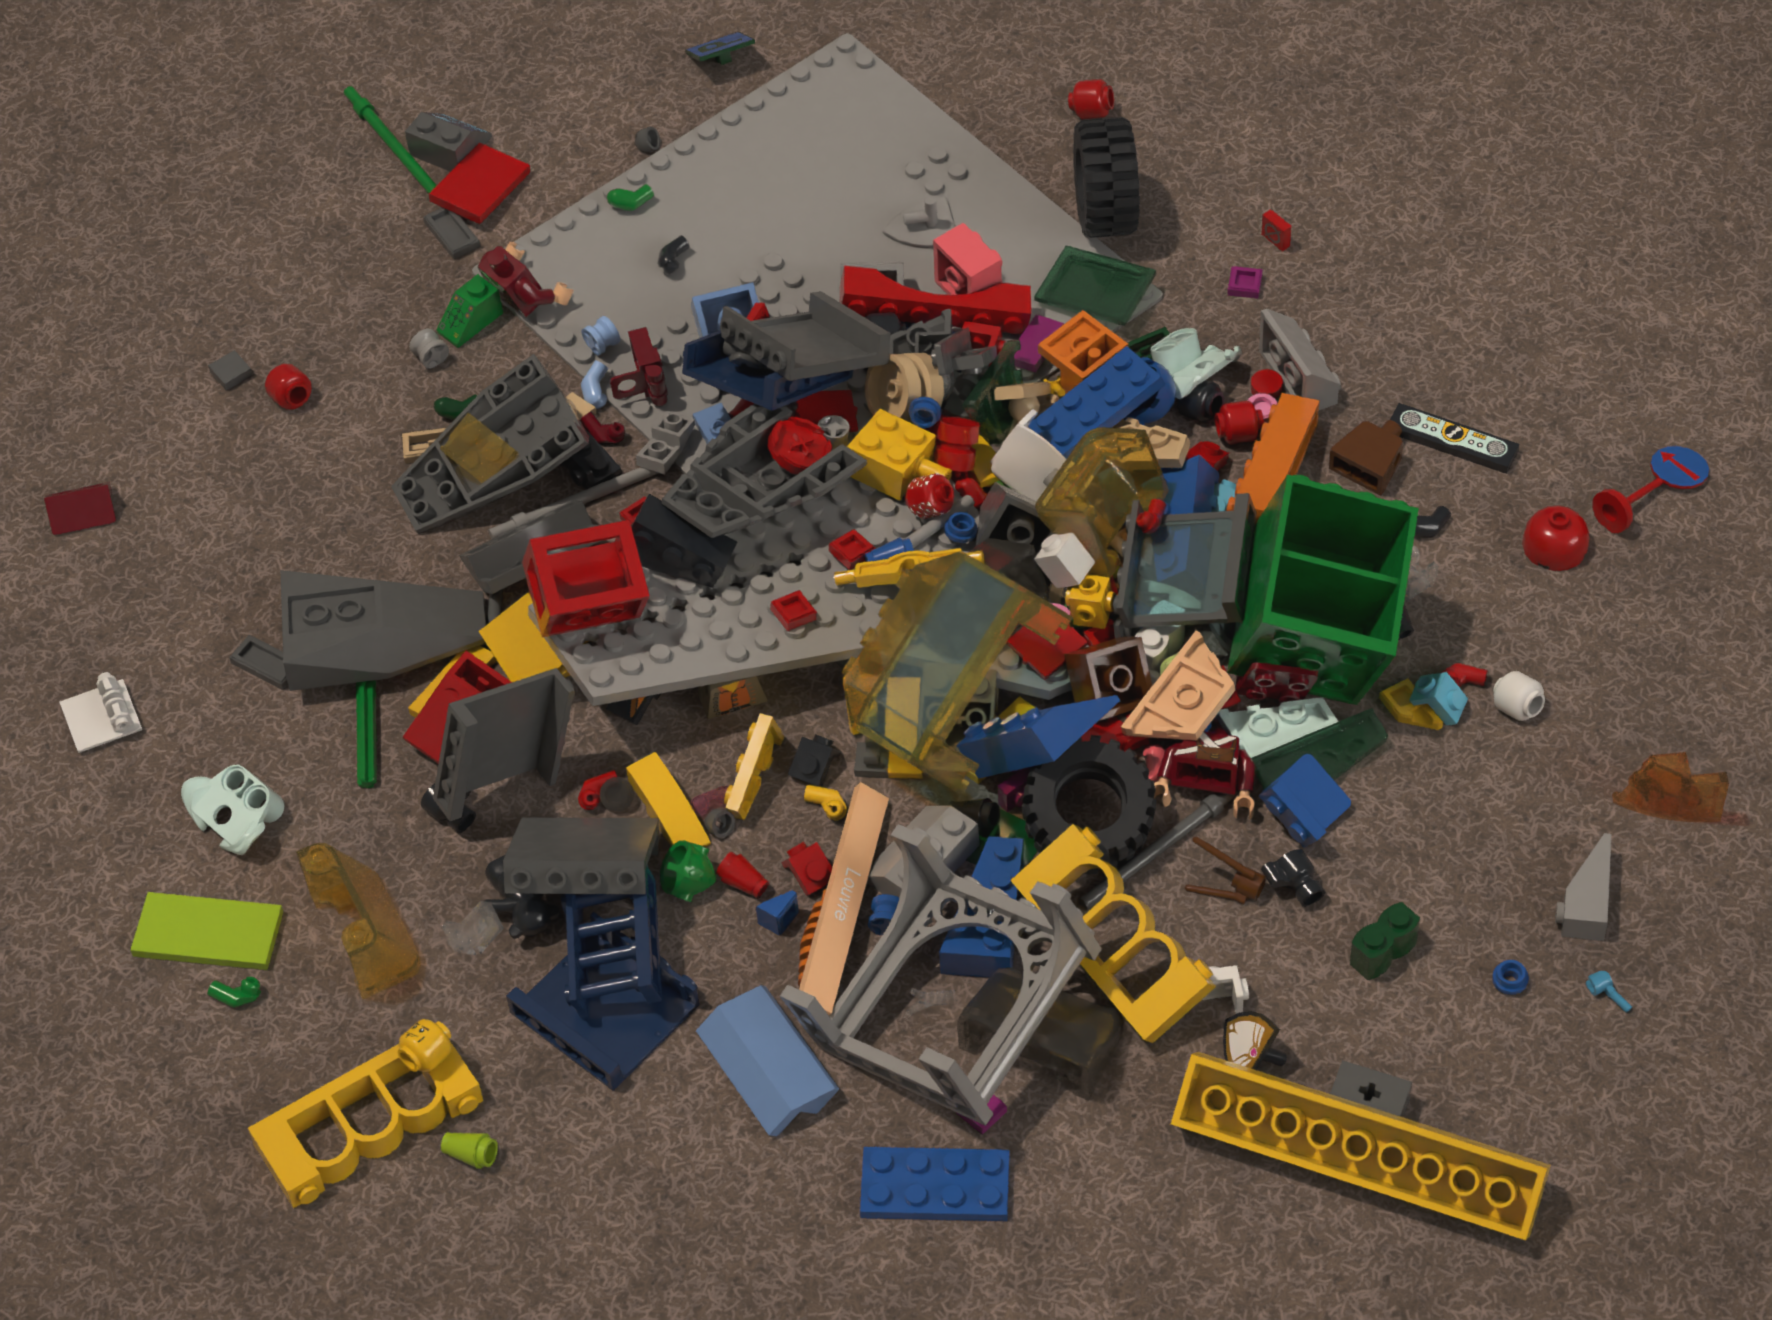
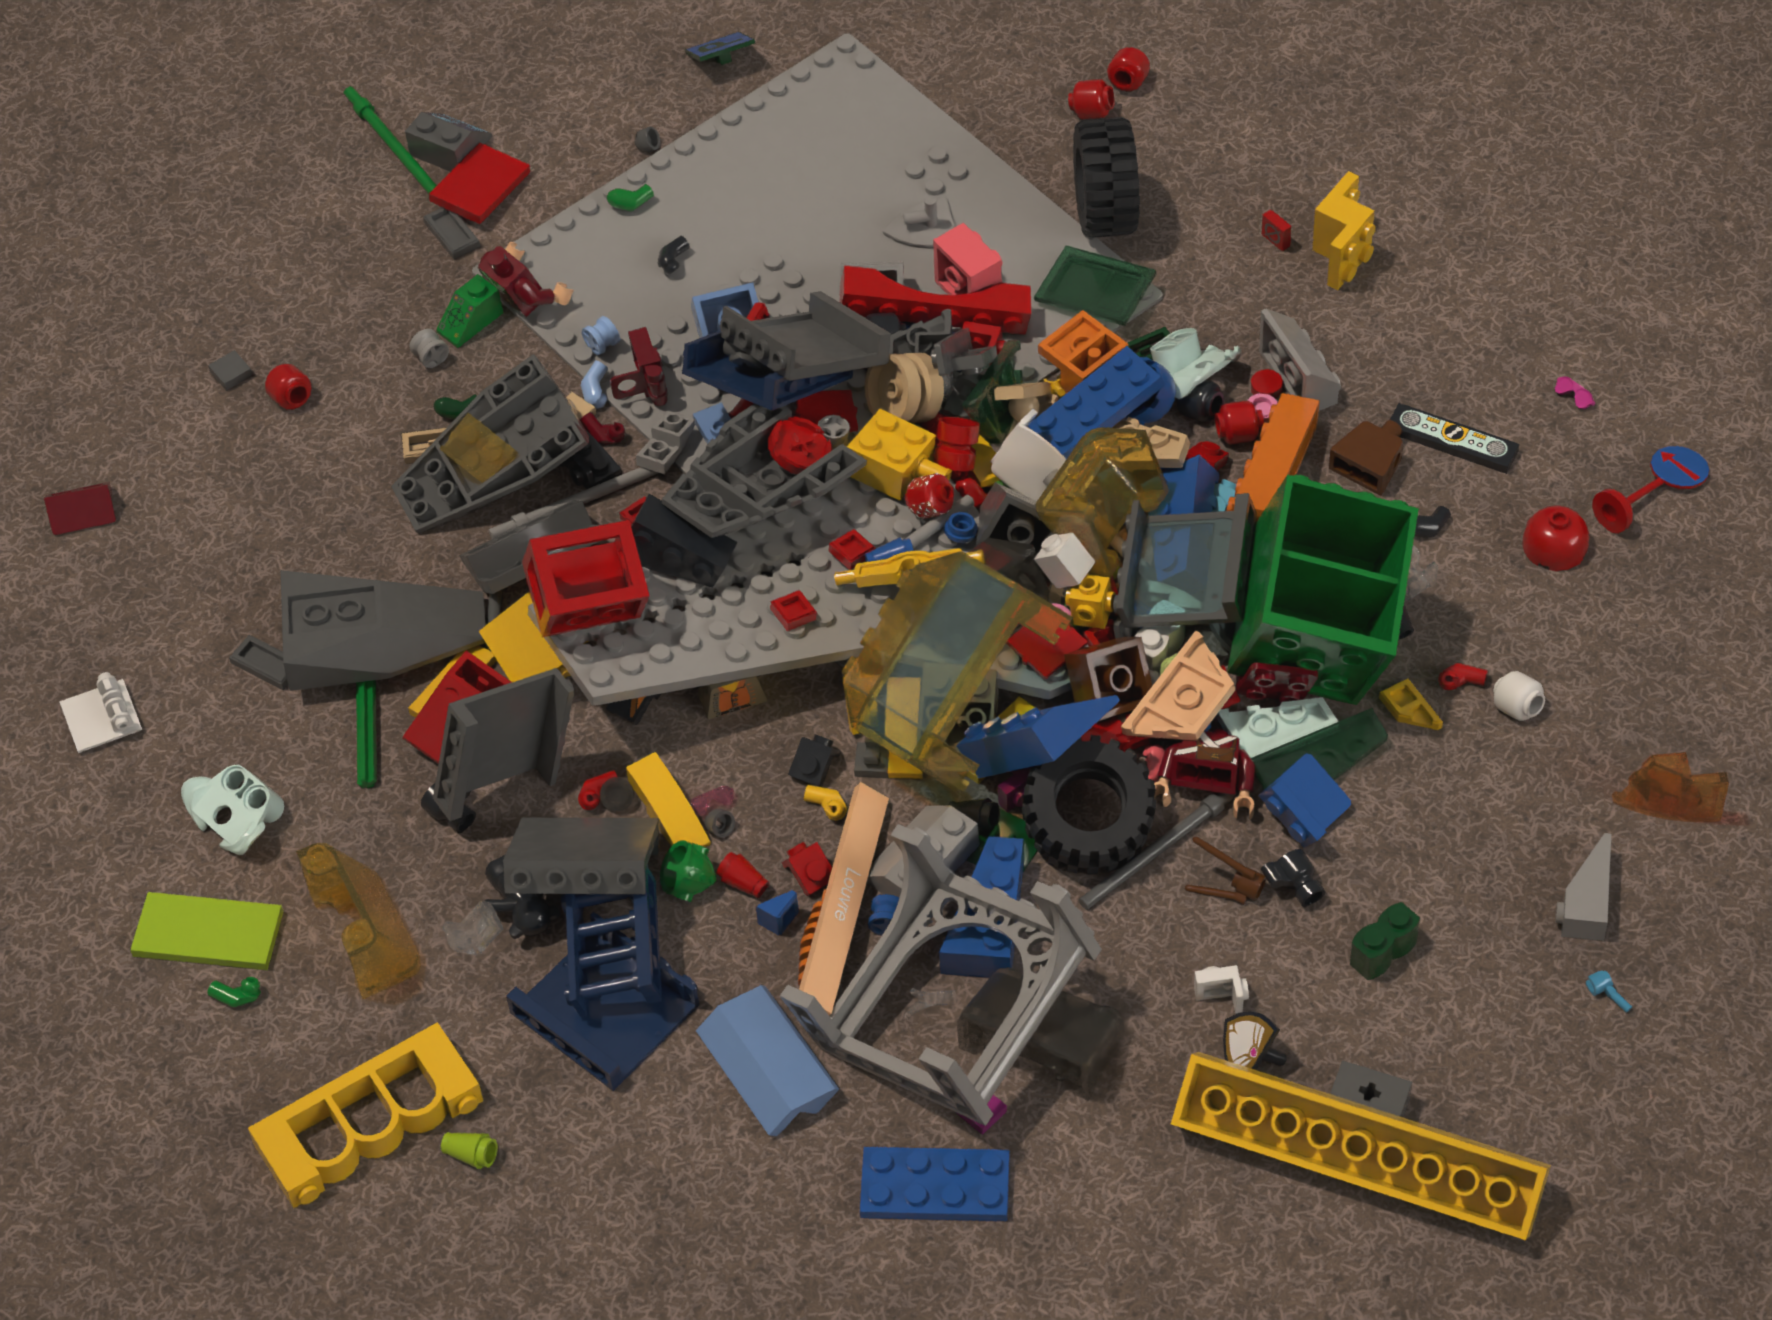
yellow head [397,1019,452,1073] -> none
yellow wing [724,713,785,820] -> none
blue plate [909,397,941,428] -> none
magenta tile [1007,314,1064,373] -> none
yellow fence [1010,824,1217,1043] -> none
red arm [1136,499,1167,534] -> none
magenta tile [1227,266,1263,299] -> none
medium azure bracket [1409,672,1468,725] -> none
blue plate [1492,960,1529,995] -> none
none -> red head [1107,47,1150,92]
none -> yellow bracket [1312,171,1376,290]
none -> dark pink piece [1555,376,1596,409]

